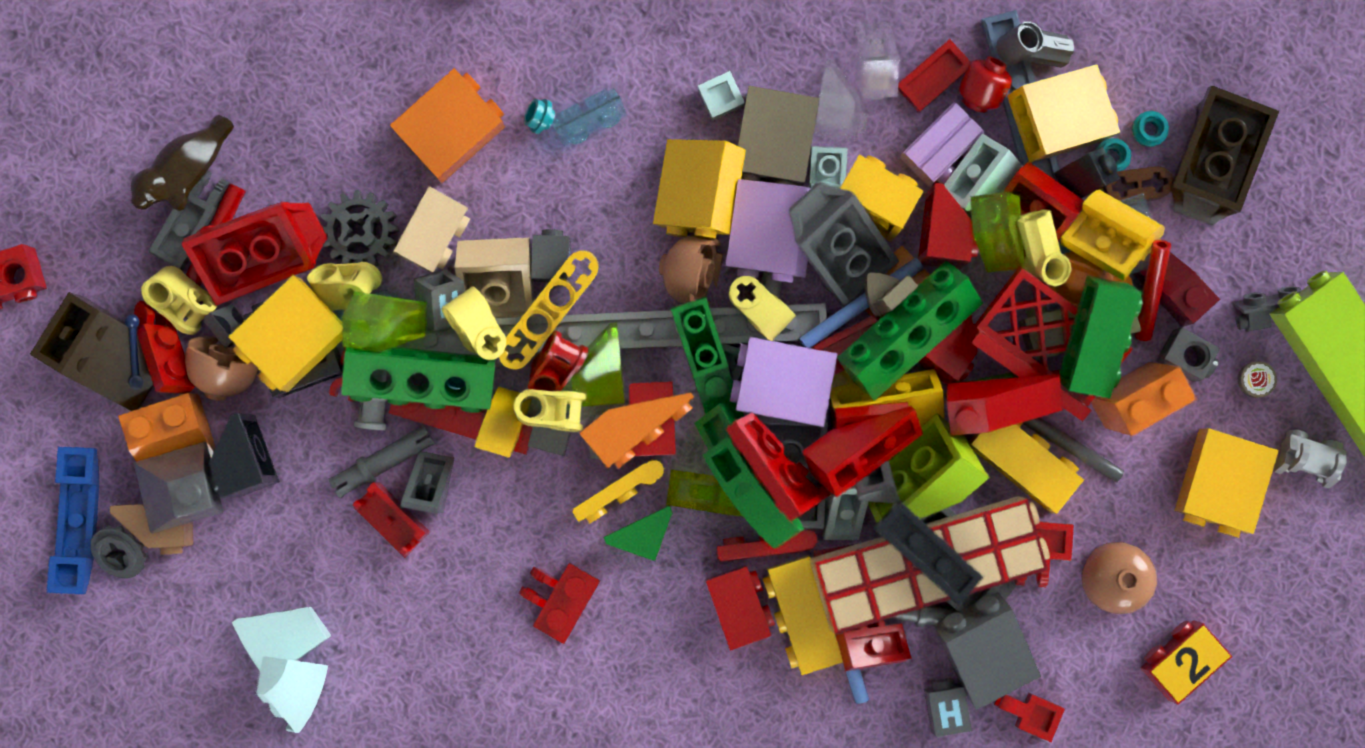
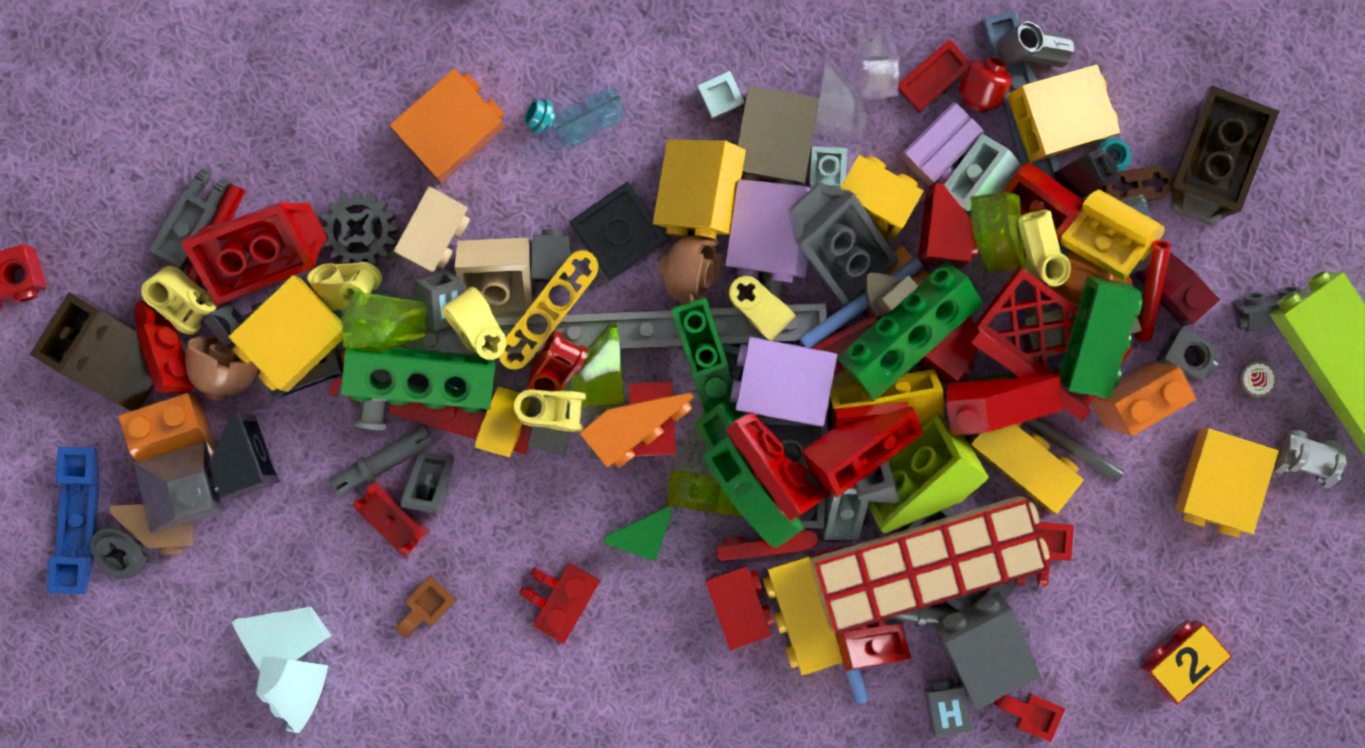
dark blue hinge [125,314,144,390] -> none
dark brown animal [130,115,234,211] -> none
yellow hinge [572,459,665,524] -> none
black plate [873,500,984,605] -> none
nougat cylinder [1081,542,1157,614] -> none
teal plate [1132,111,1169,147] -> none
none -> dark orange plate [395,575,457,638]
none -> black plate [569,181,669,282]

